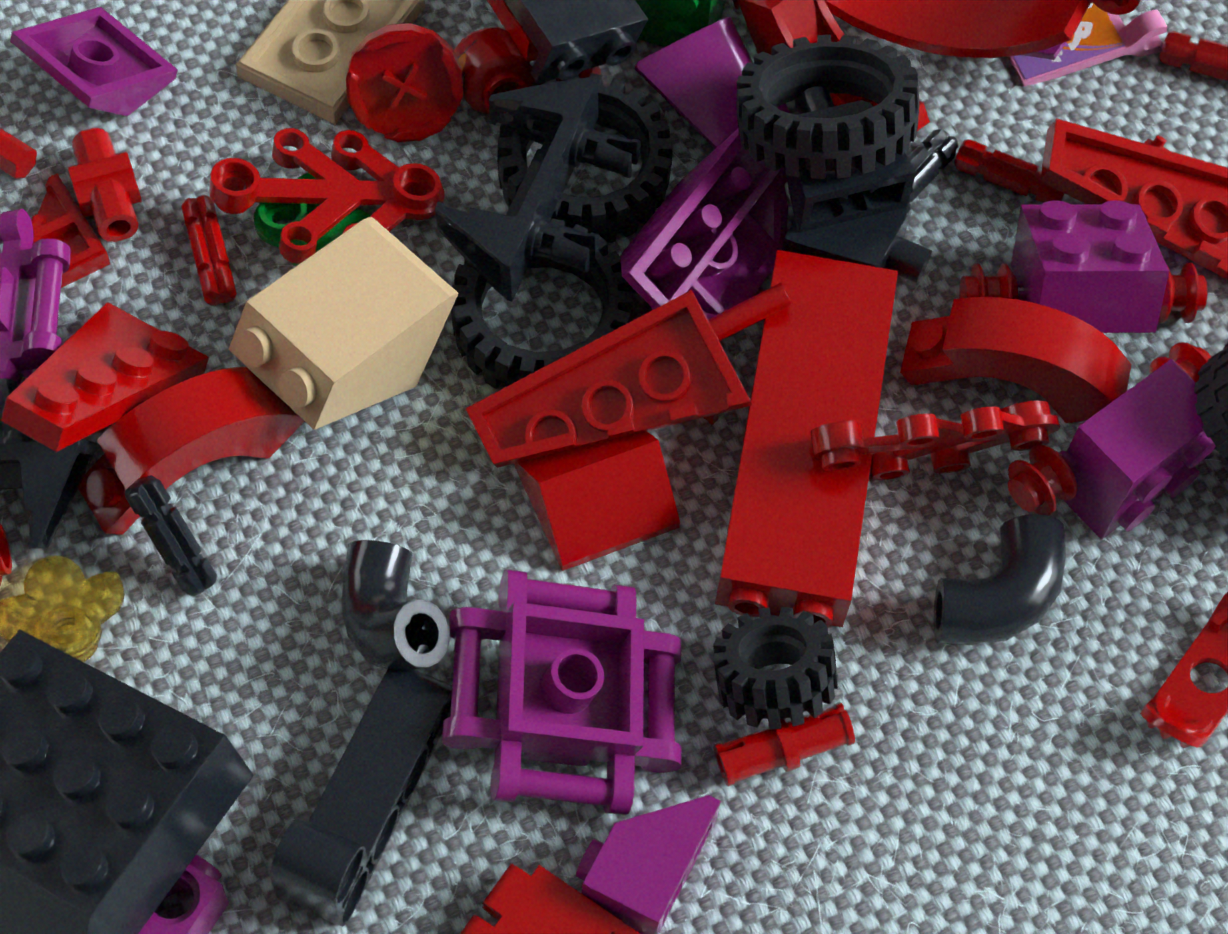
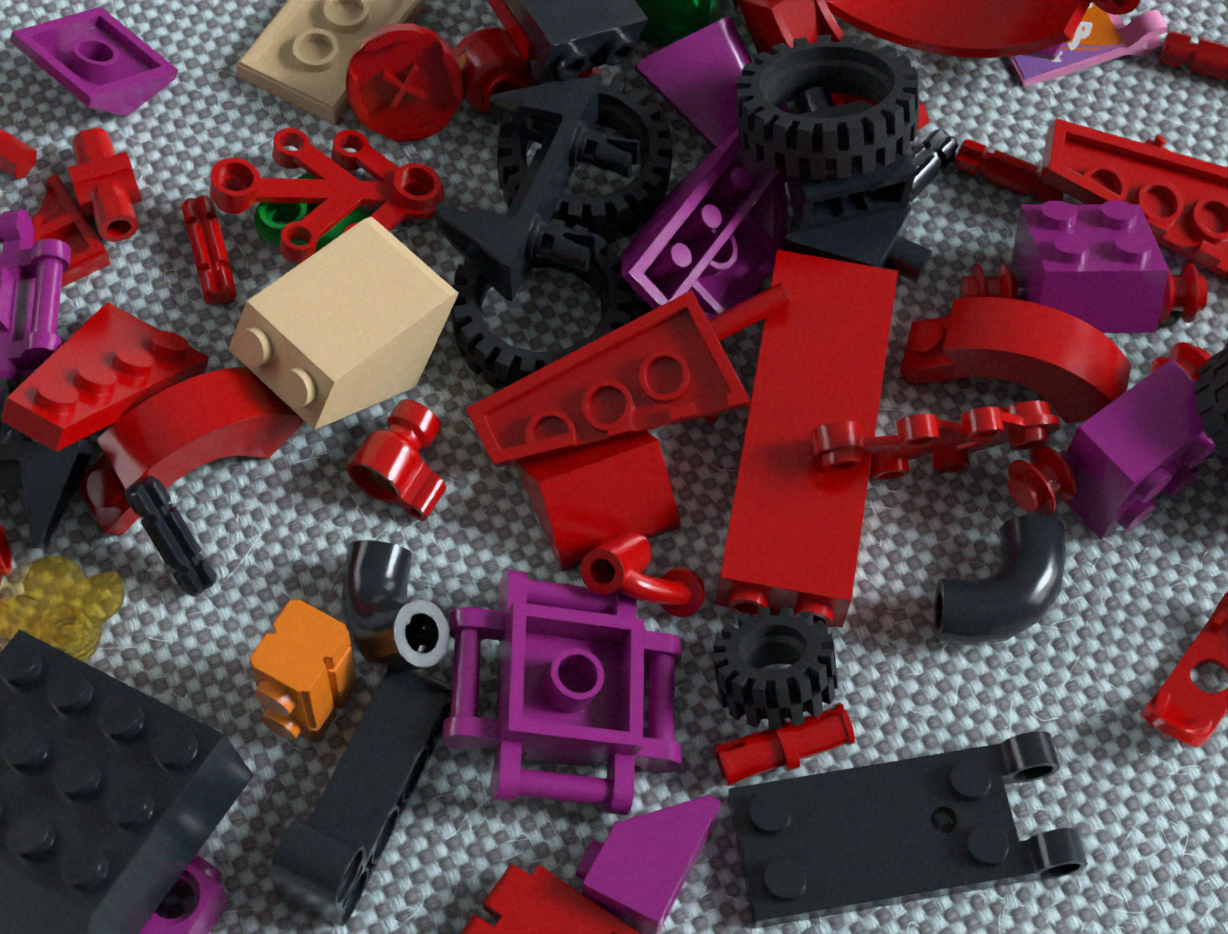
none -> orange brick [249,599,358,742]
none -> red piece [346,399,446,521]
none -> red plant [580,531,705,617]
none -> black hinge [727,731,1088,928]

